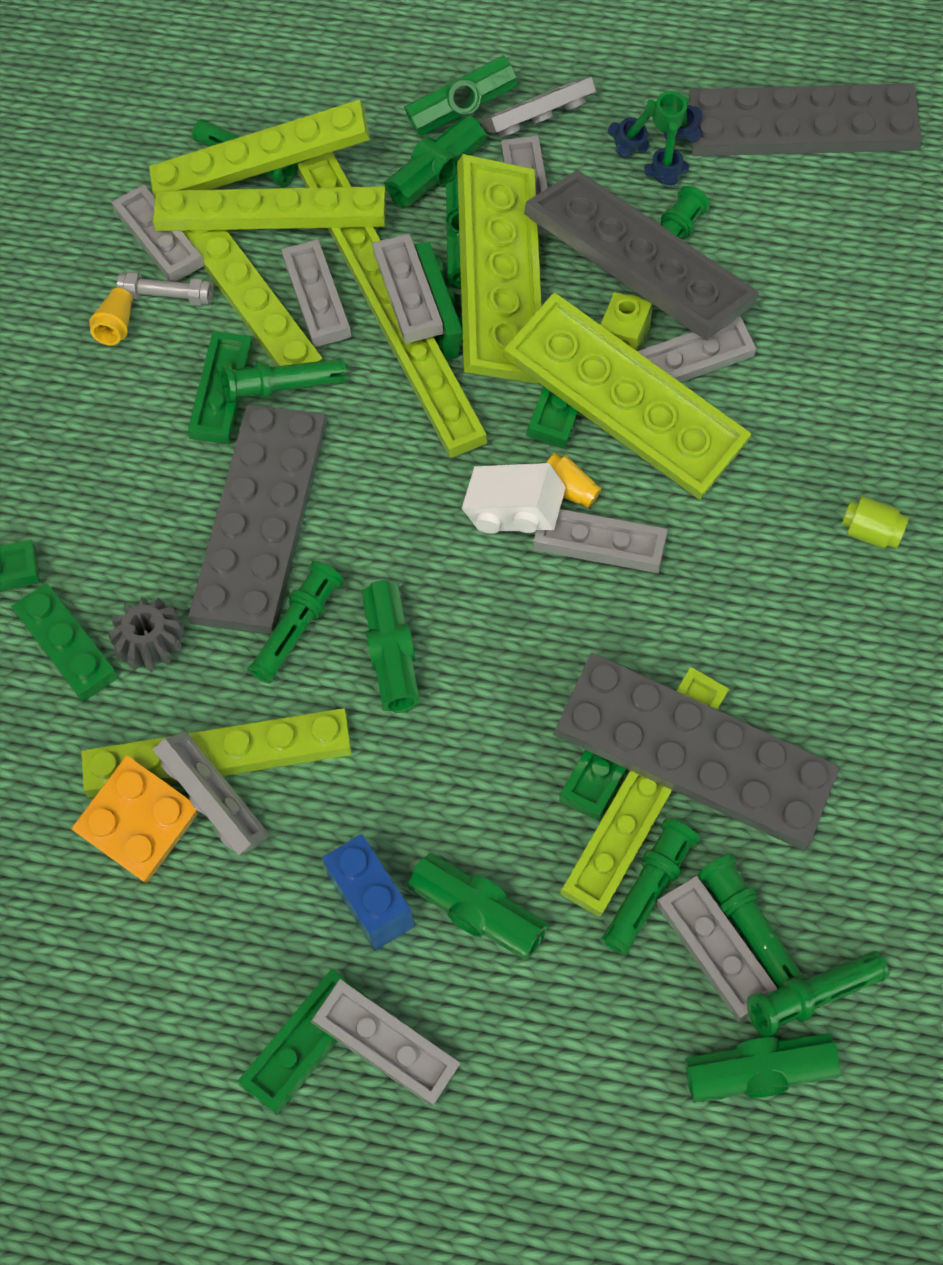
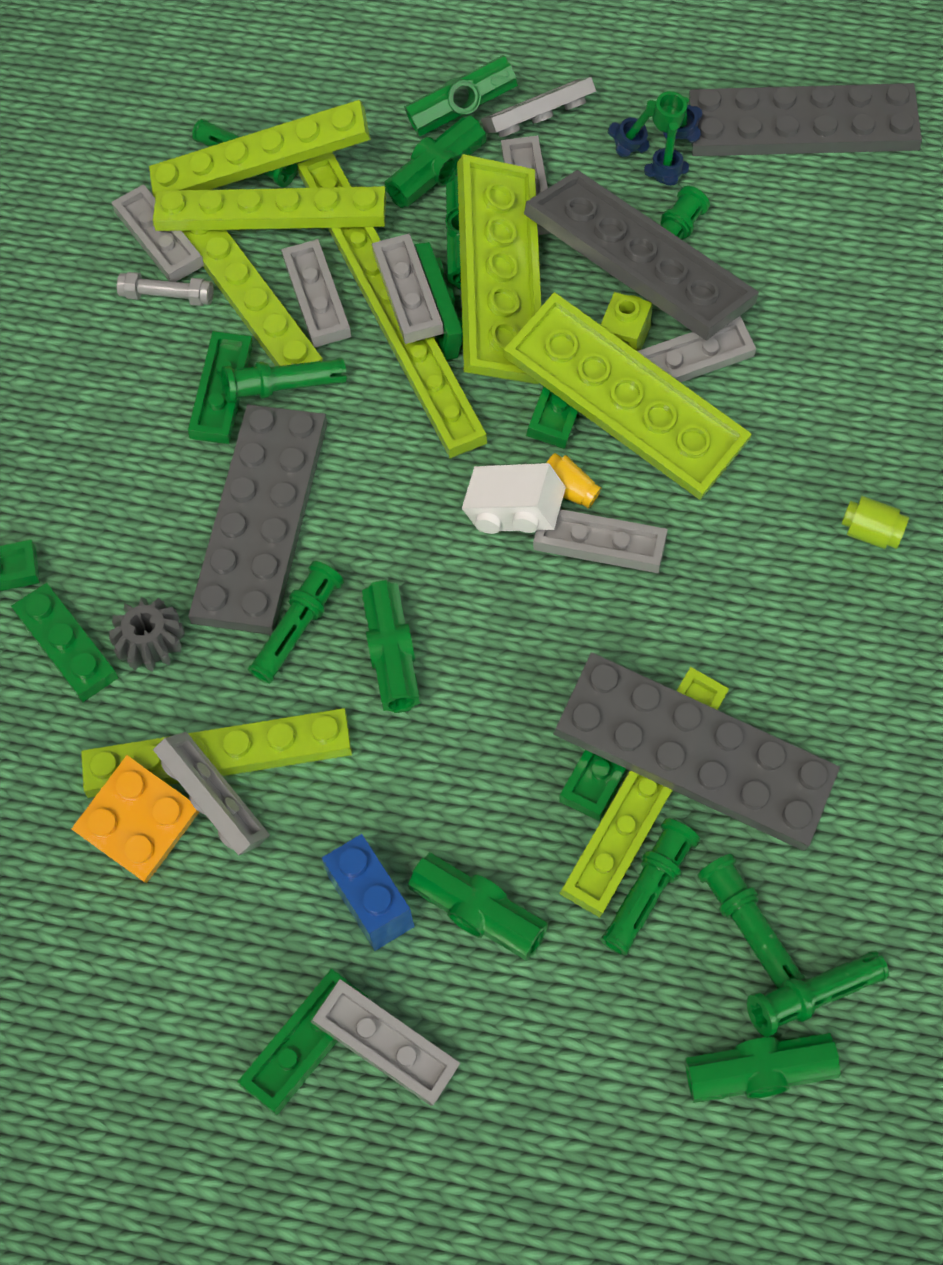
yellow cone [89,288,133,346] -> none
light grey plate [657,876,777,1023] -> none

